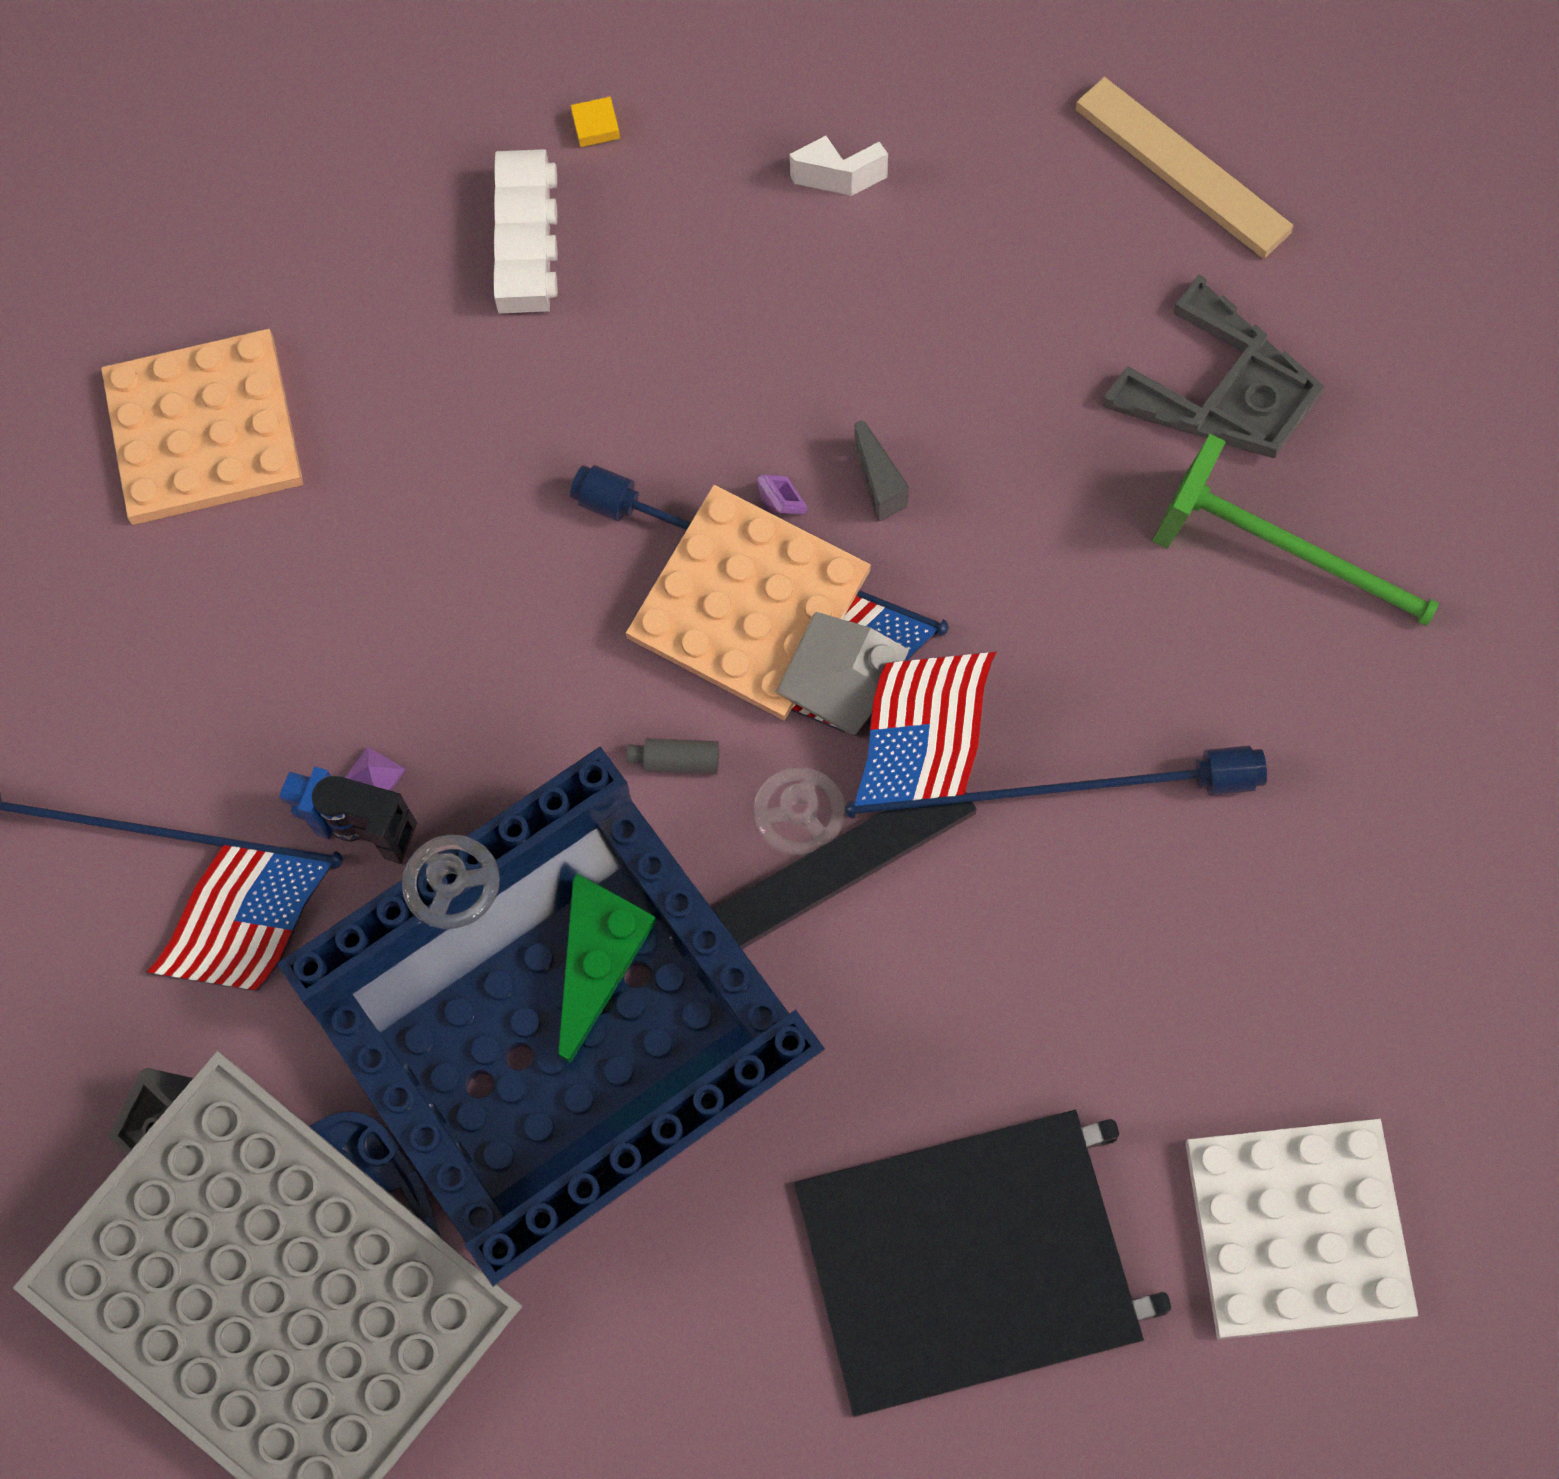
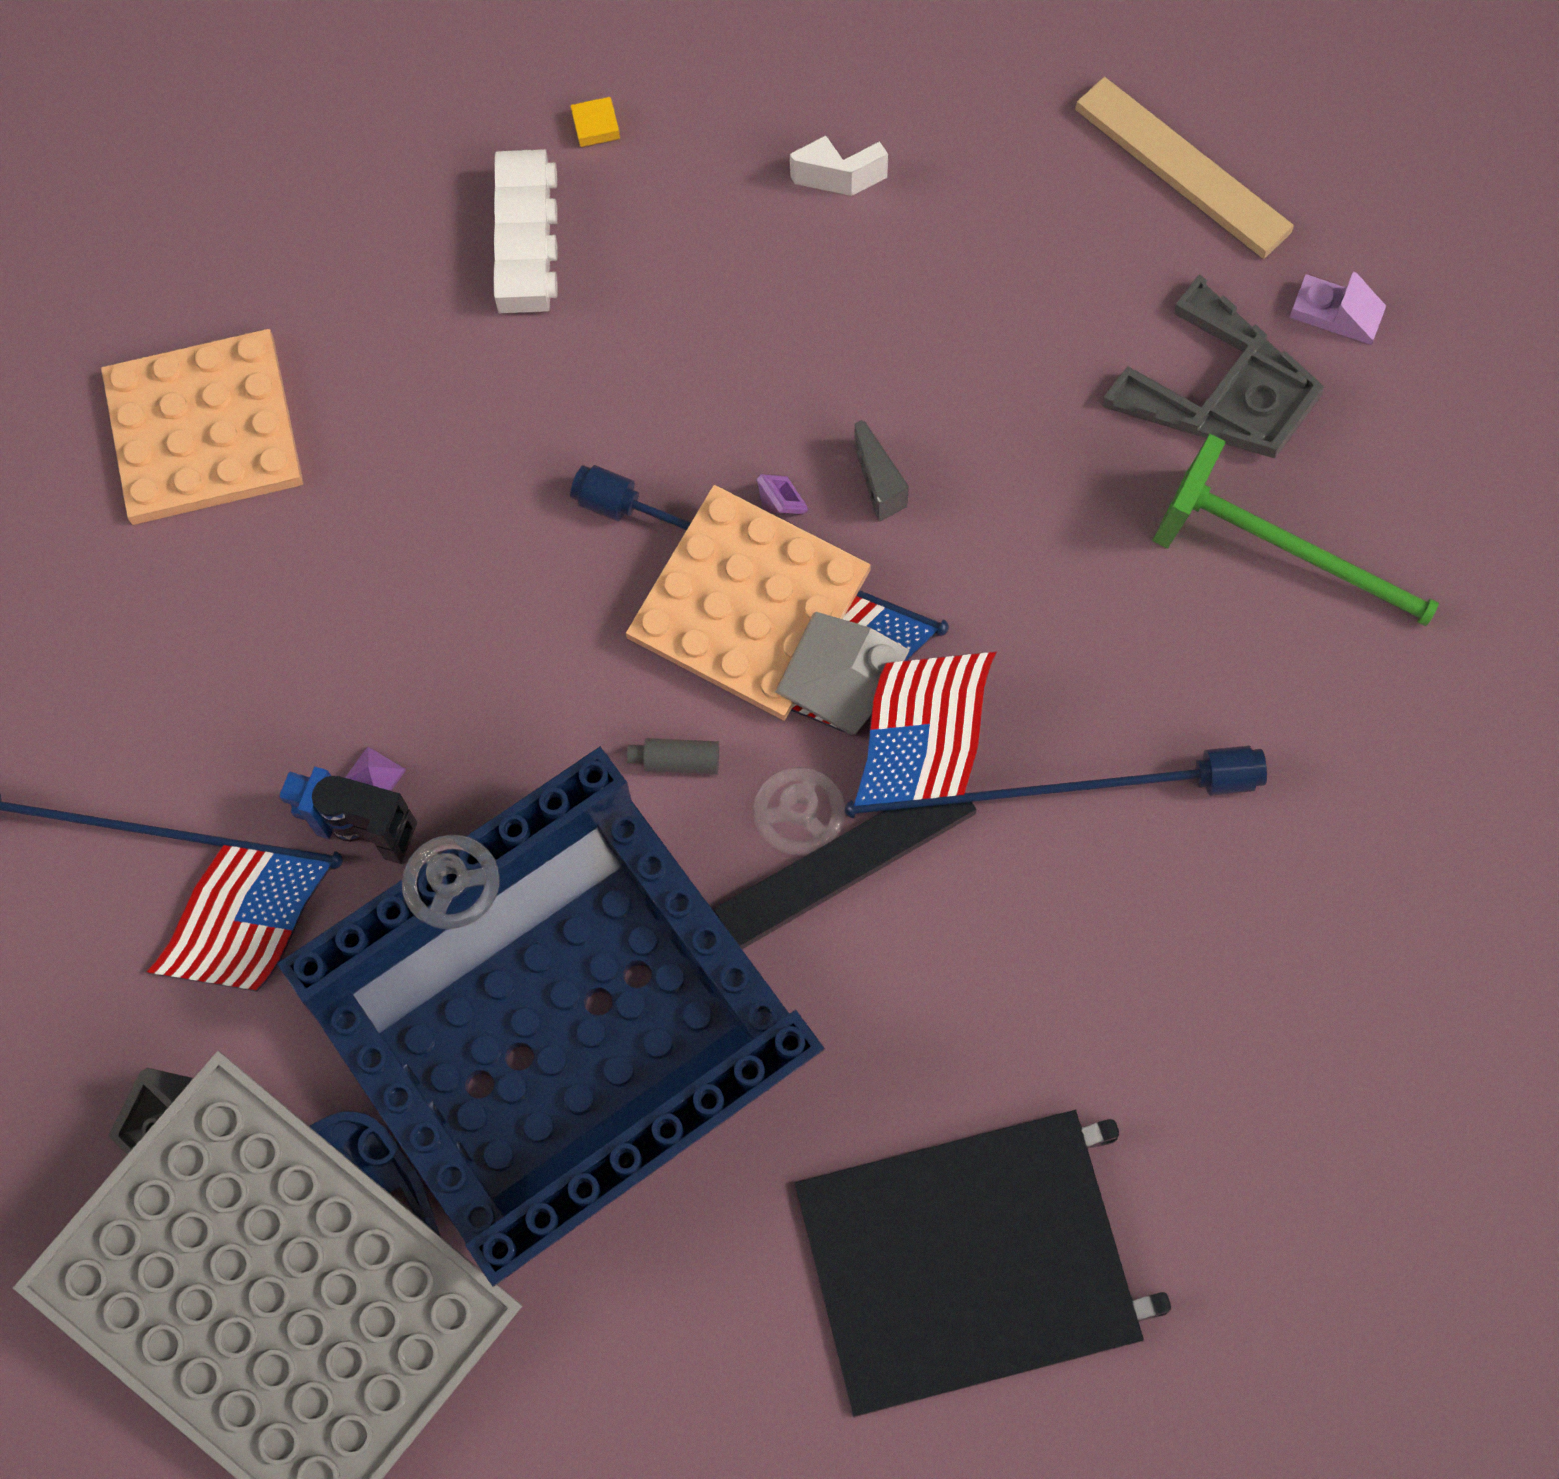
green wing [558,874,656,1064] -> none
white plate [1185,1119,1418,1340] -> none
none -> lavender slope [1289,271,1386,345]

